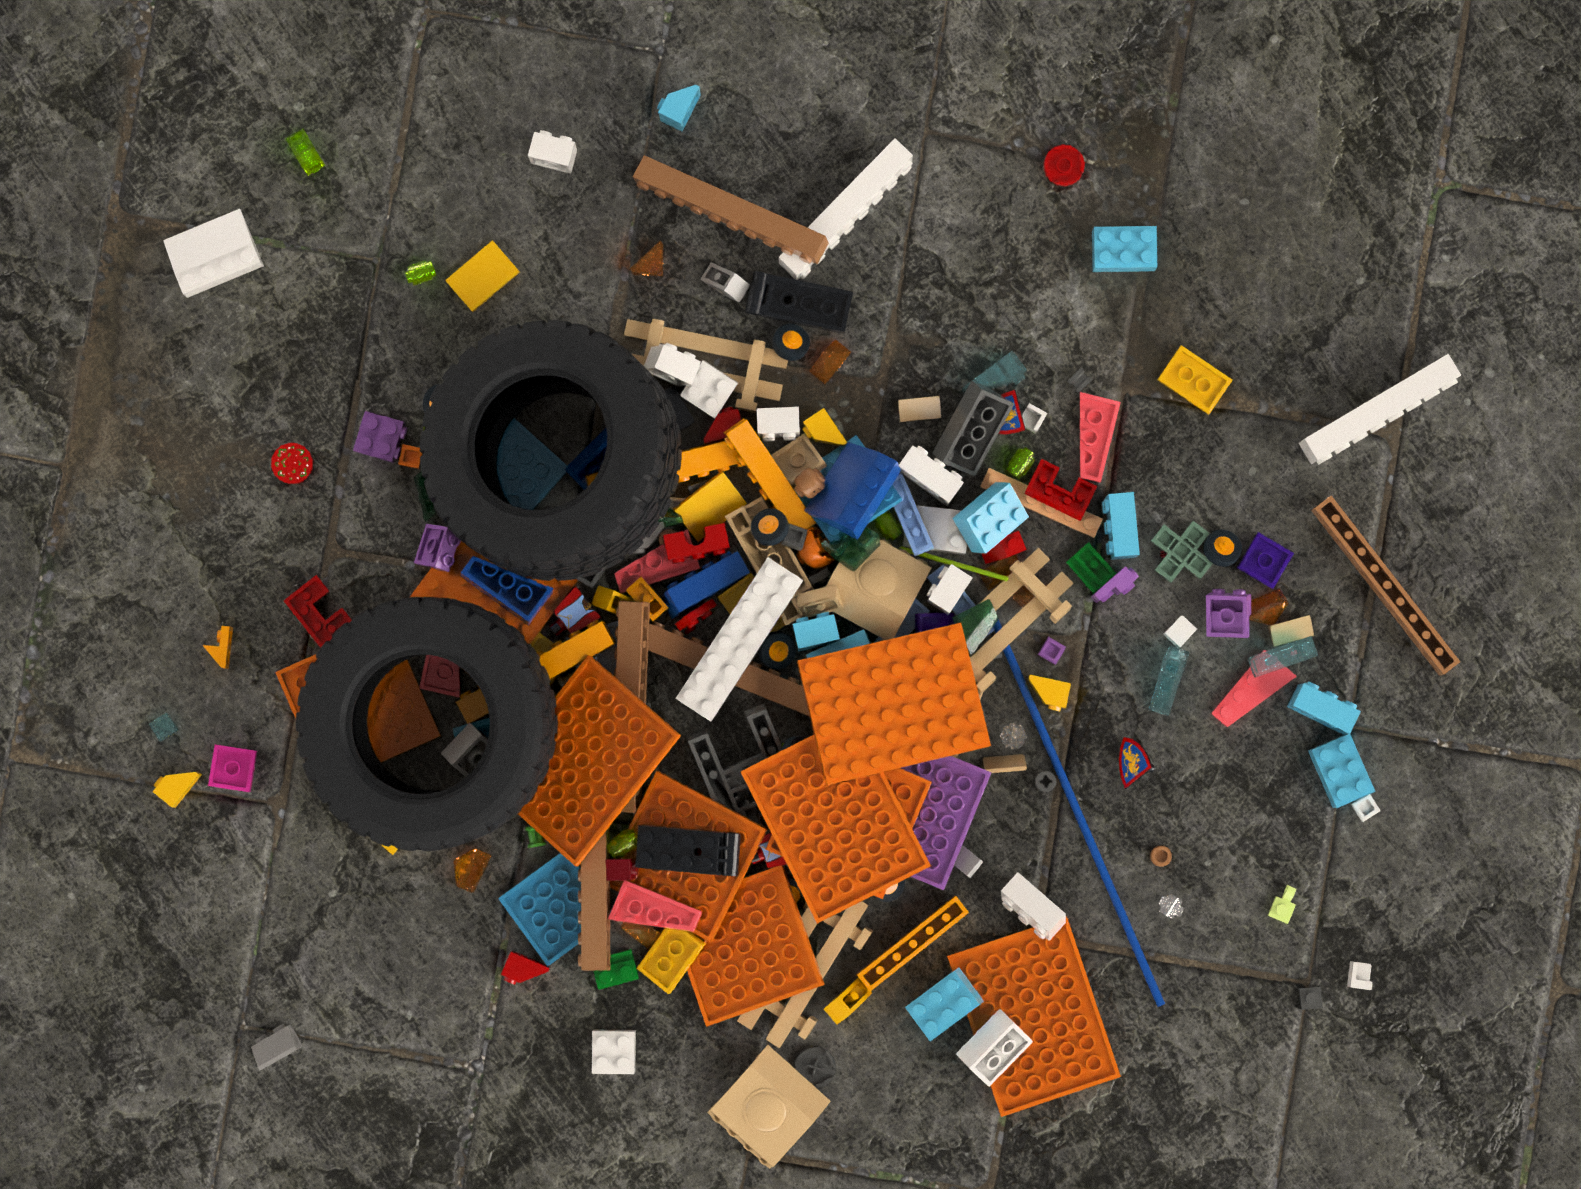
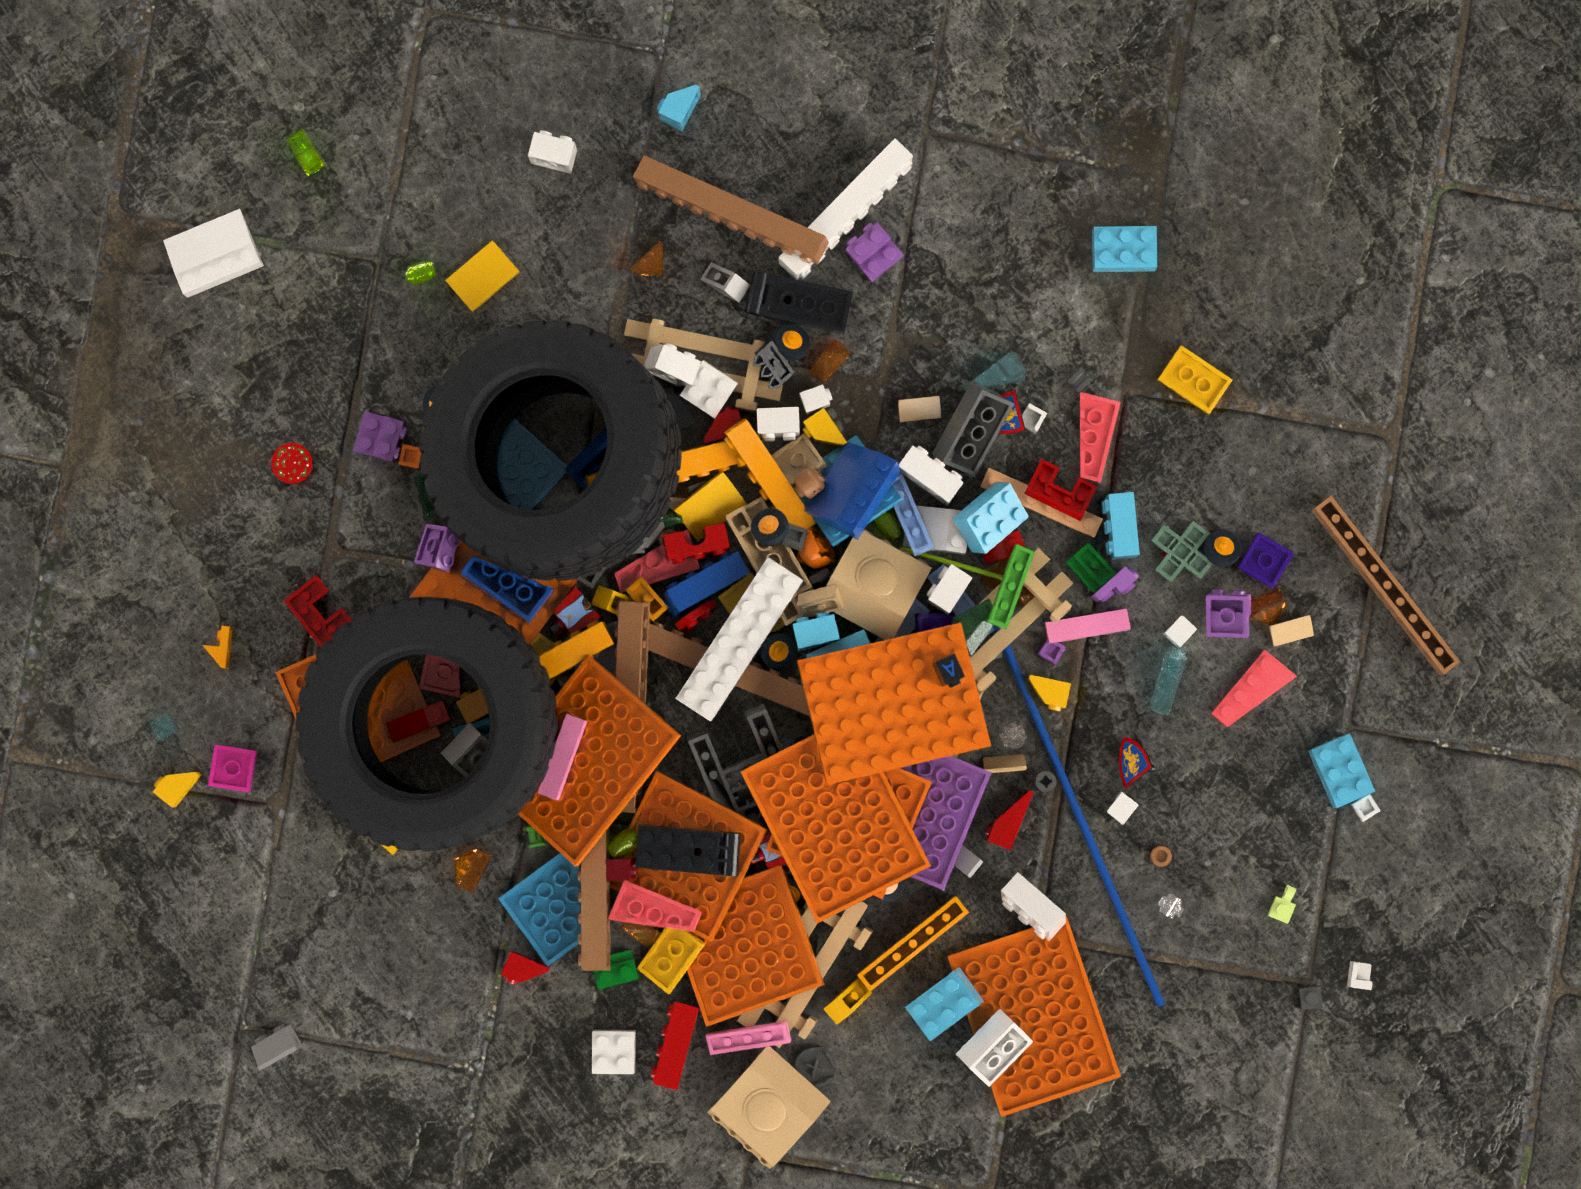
clear green slope [821,527,880,572] -> none
clear neon green brick [1006,447,1036,479] -> none
red tile [1043,144,1085,187] -> none
clear light blue slope [1247,636,1319,678] -> none
medium azure brick [1287,682,1361,735] -> none
white brick [1299,354,1461,465] -> none
none -> red slope [386,700,452,743]
none -> bright pink tile [538,714,587,800]
none -> red brick [650,1000,699,1090]
none -> bright pink tile [705,1021,791,1055]
none -> plate [753,340,795,389]
none -> white brick [799,384,833,415]
none -> medium lavender plate [845,222,904,282]
none -> black brick [932,653,965,688]
none -> red slope [984,790,1034,850]
none -> bright green tile [987,544,1035,630]
none -> bright pink tile [1045,609,1131,644]
none -> white panel [1107,792,1138,825]

